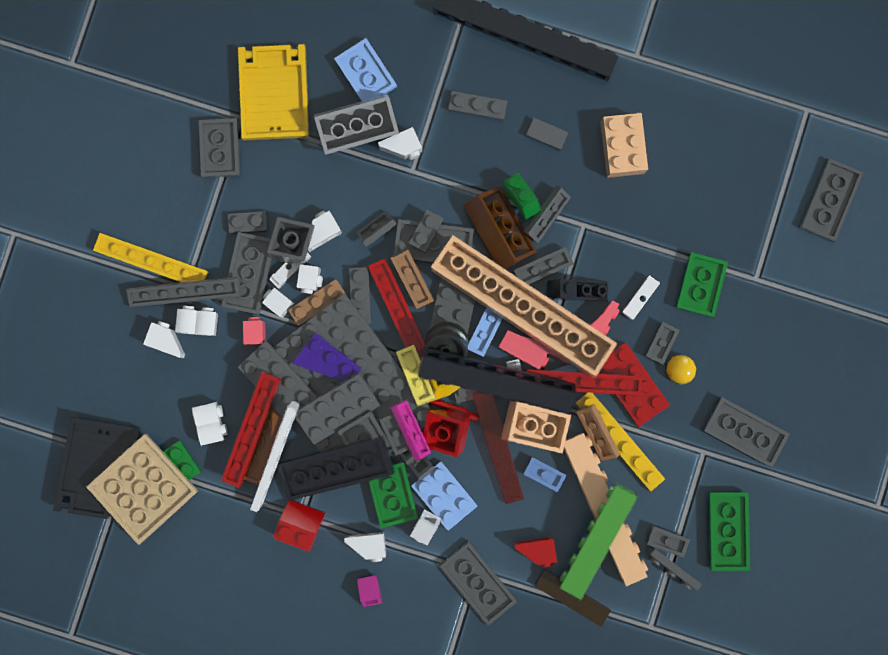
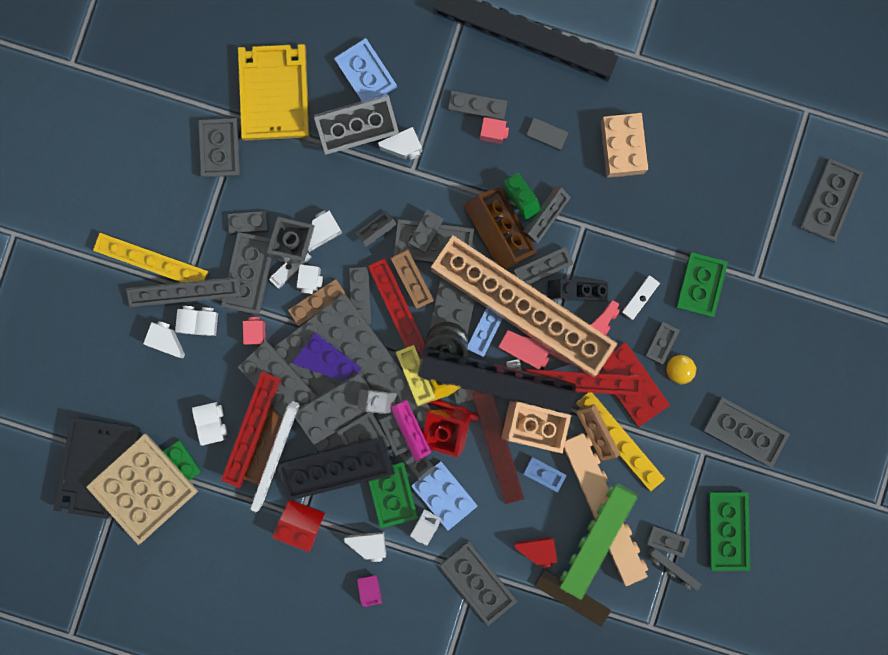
white brick [262,288,294,318] -> none
none -> light grey slope [357,389,397,413]
none -> coral brick [480,117,509,144]

